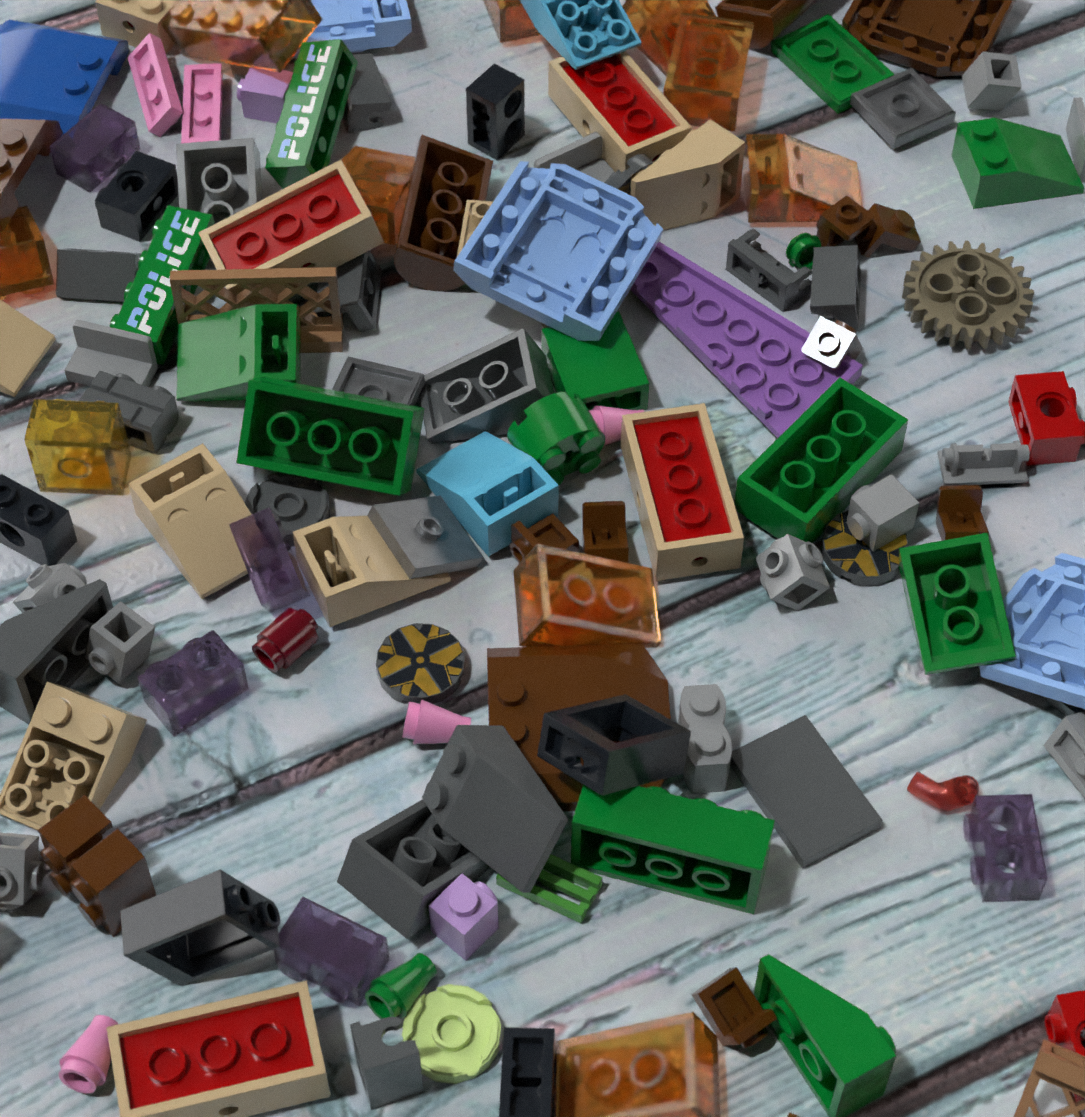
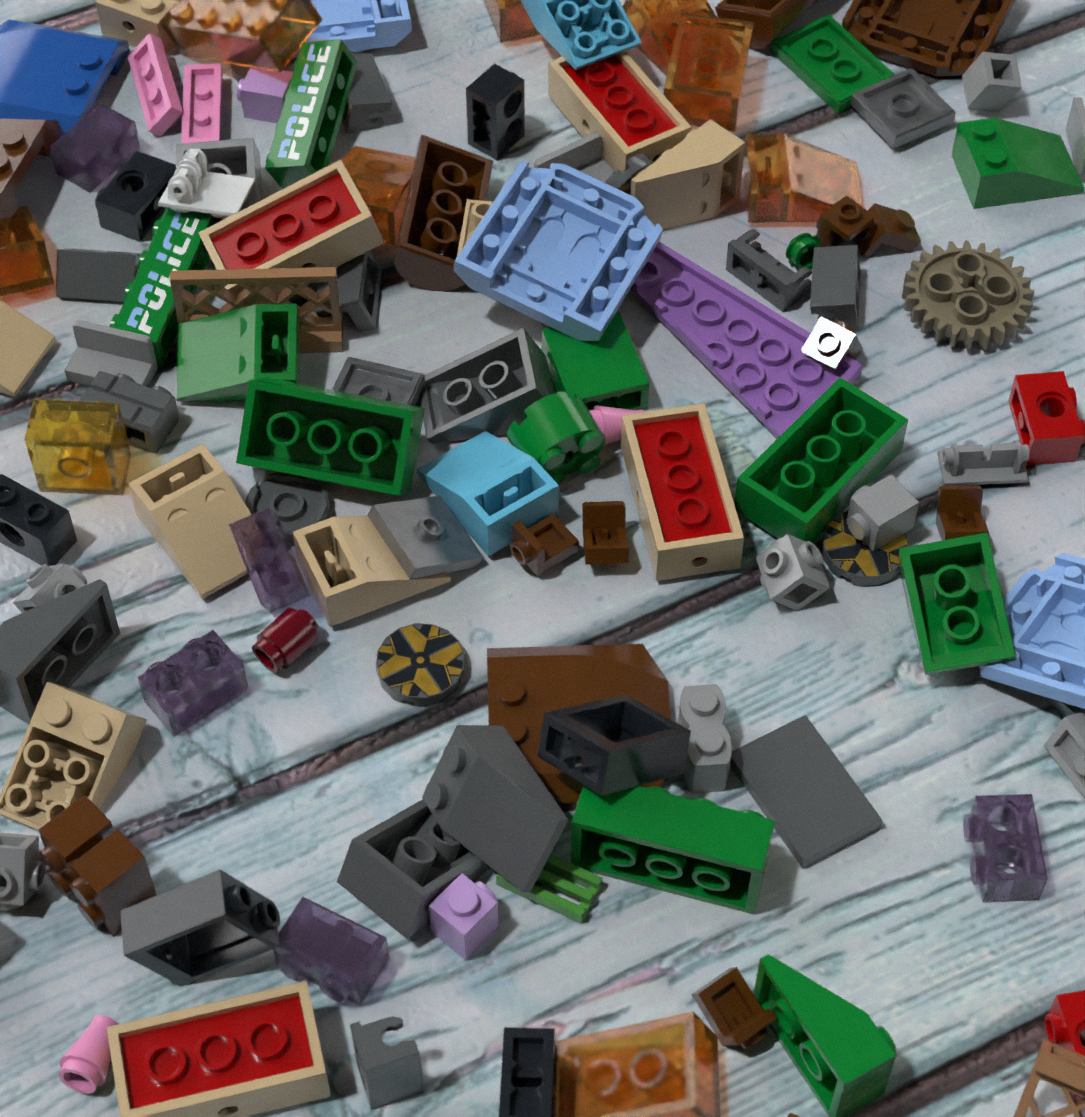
light grey brick [85,601,155,684] -> none
green cone [365,953,437,1019] -> none
bright pink cone [402,699,471,744] -> none
yellowish green tile [402,984,501,1084] -> none
clear orange slope [513,544,661,648] -> none
clear red arm [907,771,979,812] -> none
none -> white hinge [158,149,255,218]

